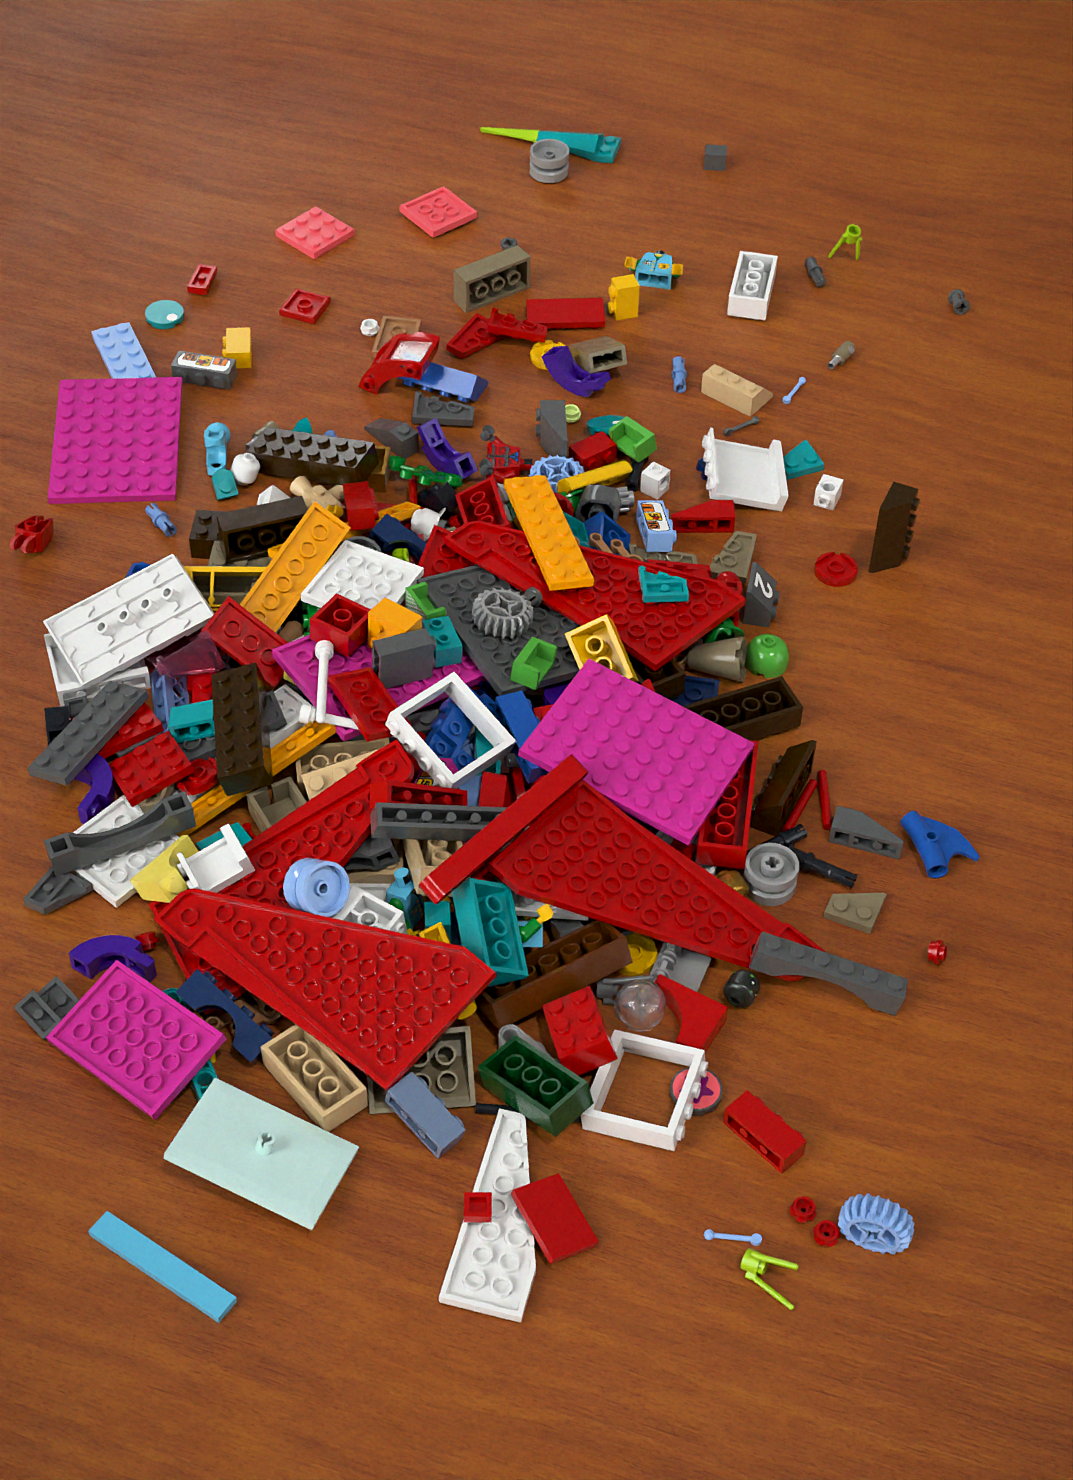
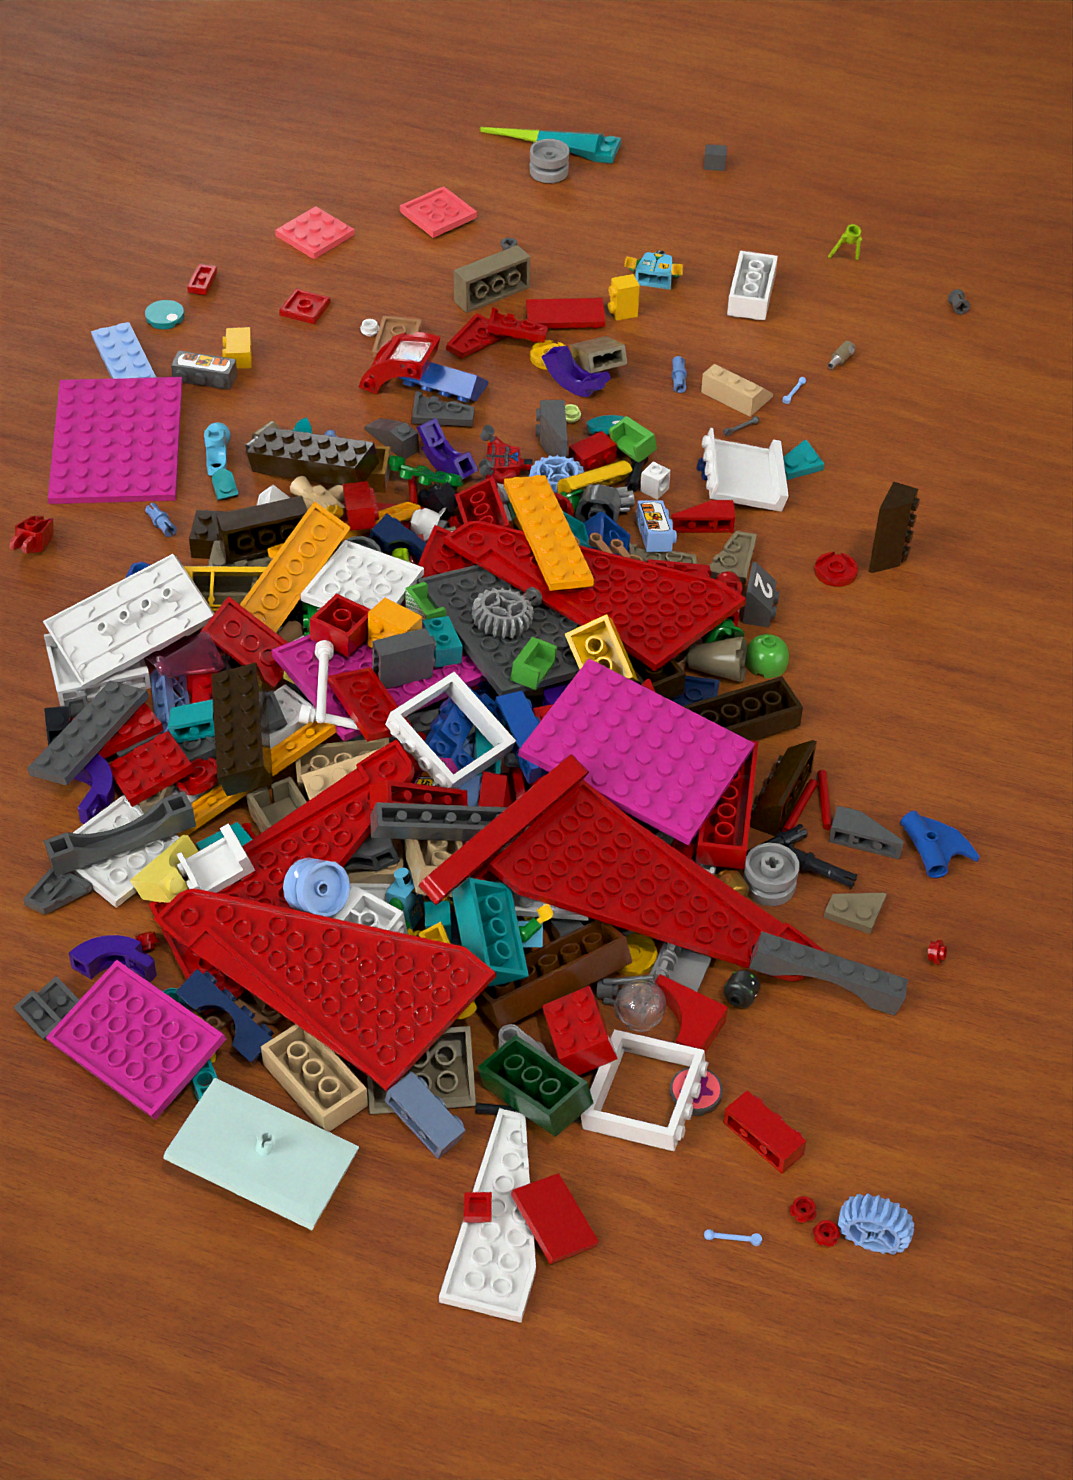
medium azure tile [88,1211,237,1323] -> none
white head [230,453,260,485] -> none
teal wing [638,566,689,603] -> none
lime plant [741,1248,799,1310] -> none
dark grey axle [804,257,826,287] -> none
white brick [813,474,843,510] -> none

